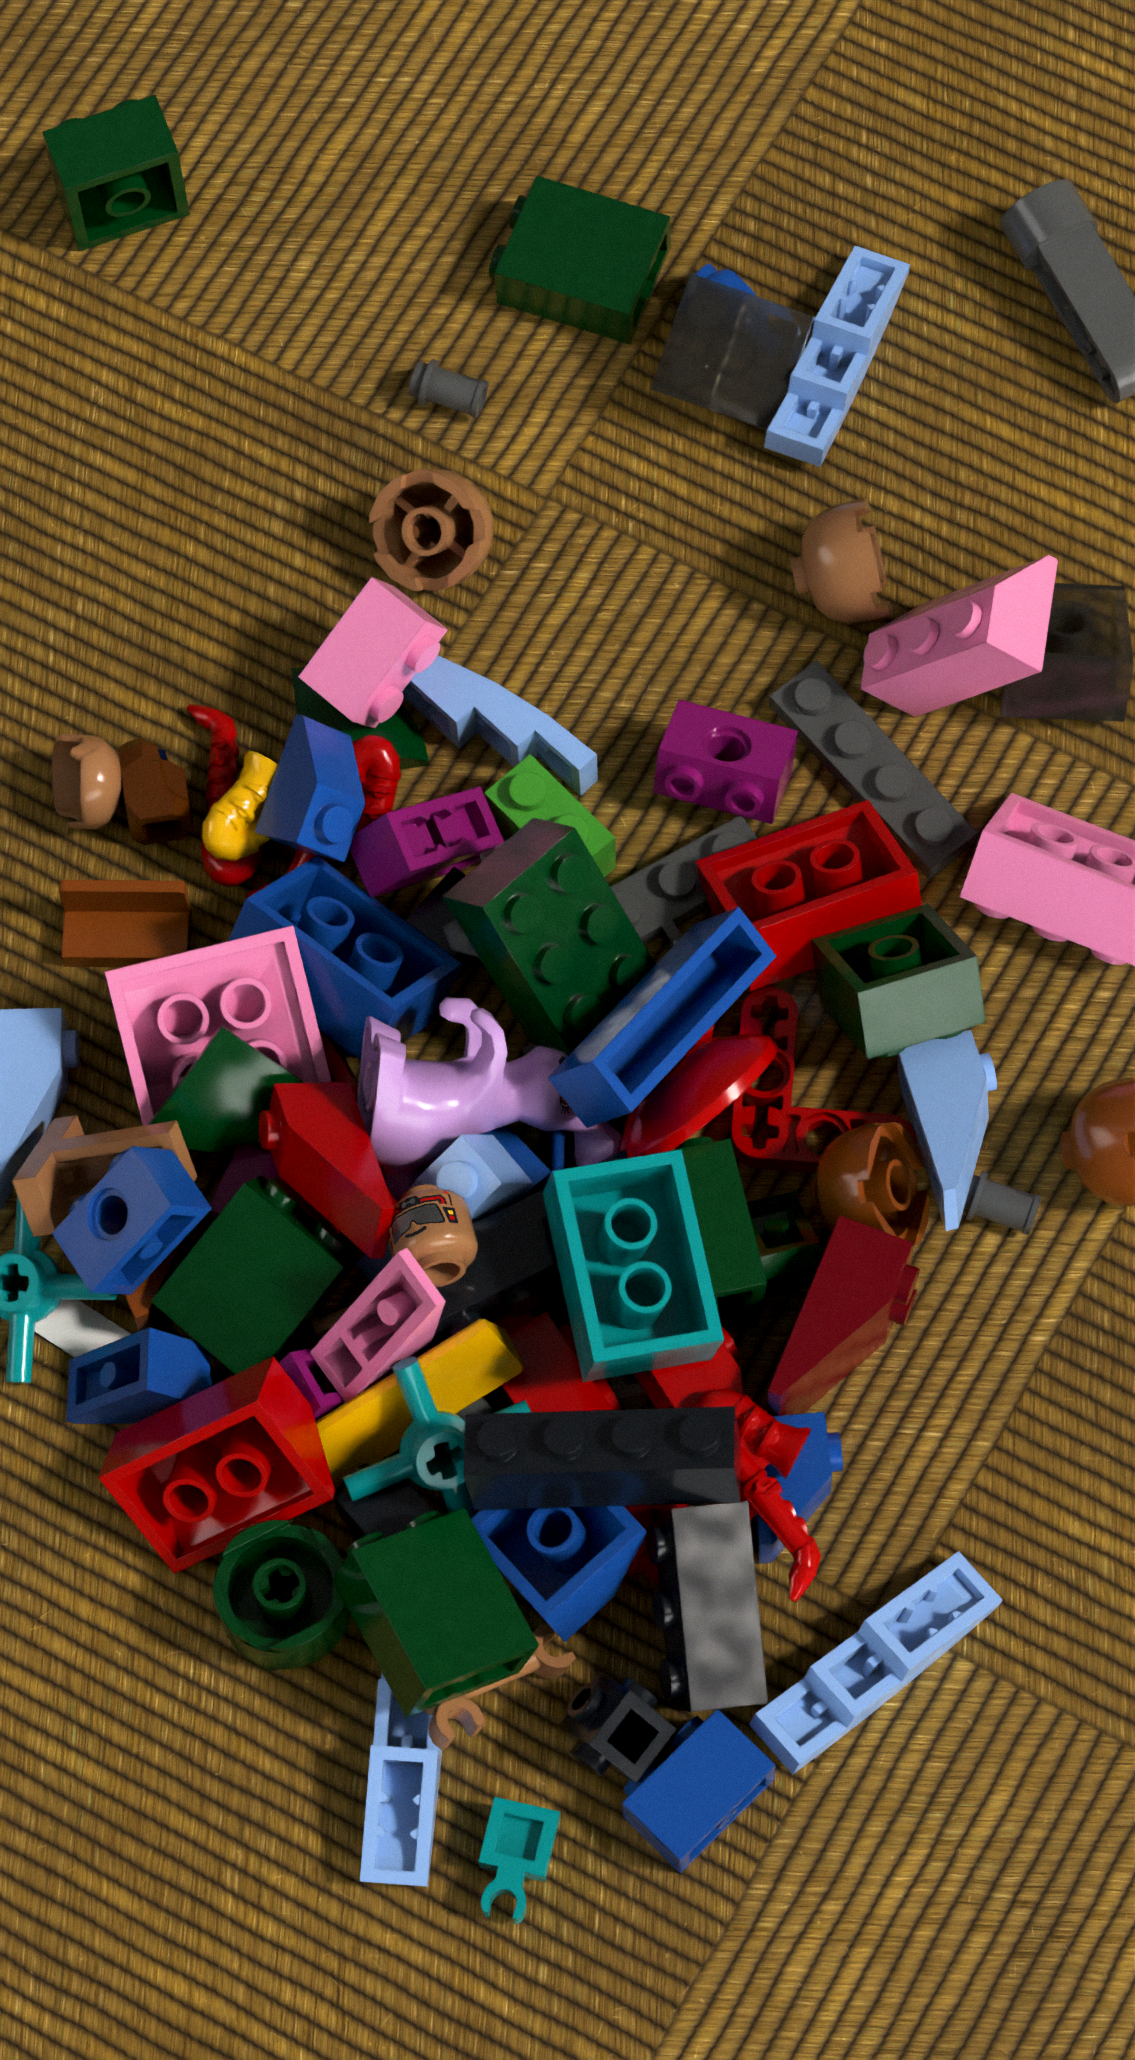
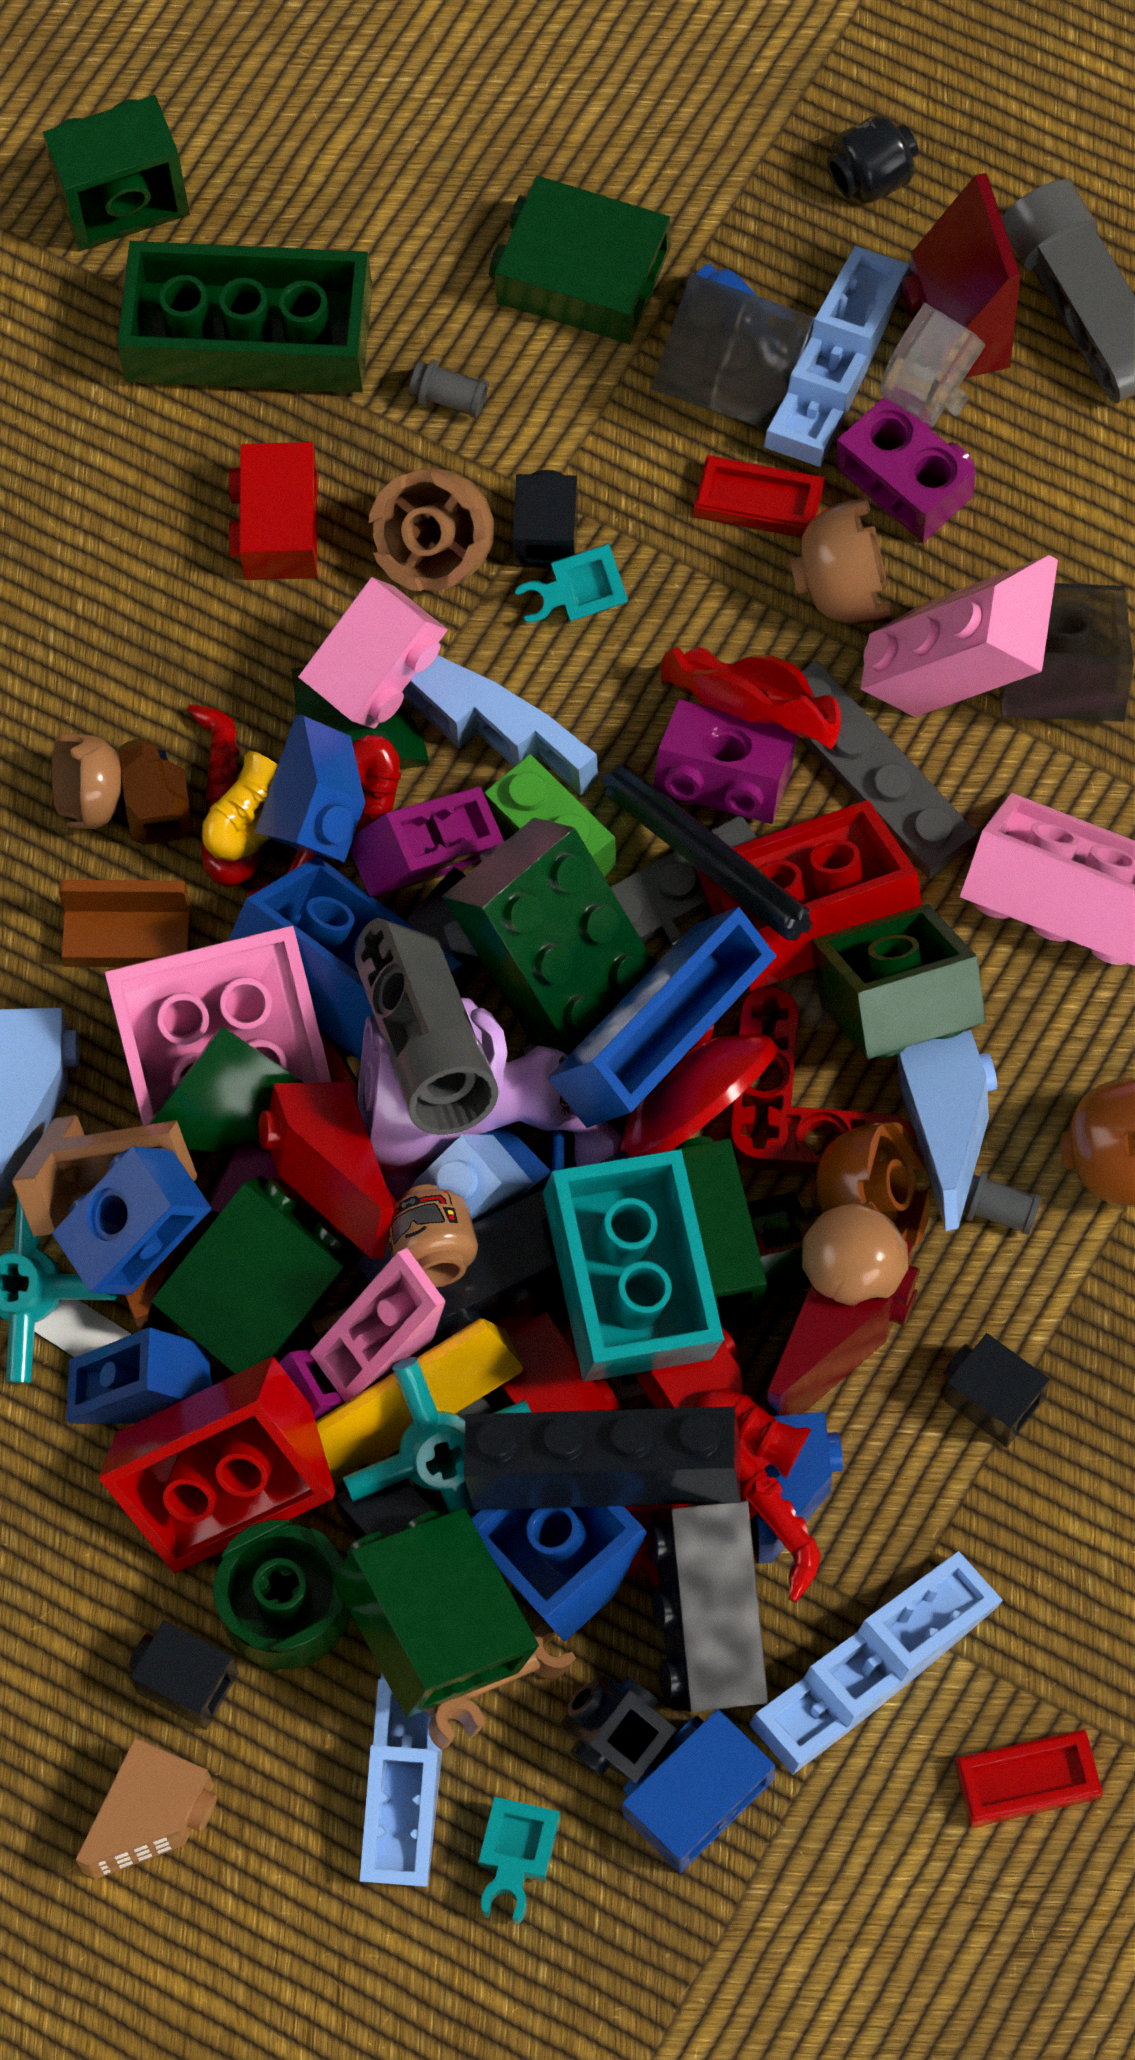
none -> medium nougat slope [76,1738,217,1880]
none -> dark green brick [117,241,373,393]
none -> black brick [129,1620,239,1730]
none -> red brick [229,442,318,580]
none -> dark grey beam [355,918,499,1135]
none -> black brick [513,470,579,568]
none -> teal plate [515,542,628,622]
none -> black axle [602,764,812,941]
none -> red piece [660,647,841,750]
none -> red tile [694,455,825,538]
none -> medium nougat hair [802,1204,908,1306]
none -> black head [827,115,919,203]
none -> magenta brick [836,393,976,543]
none -> clear brick [881,302,986,428]
none -> dark red slope [902,173,1021,384]
none -> black brick [943,1333,1050,1447]
none -> red tile [954,1729,1103,1828]

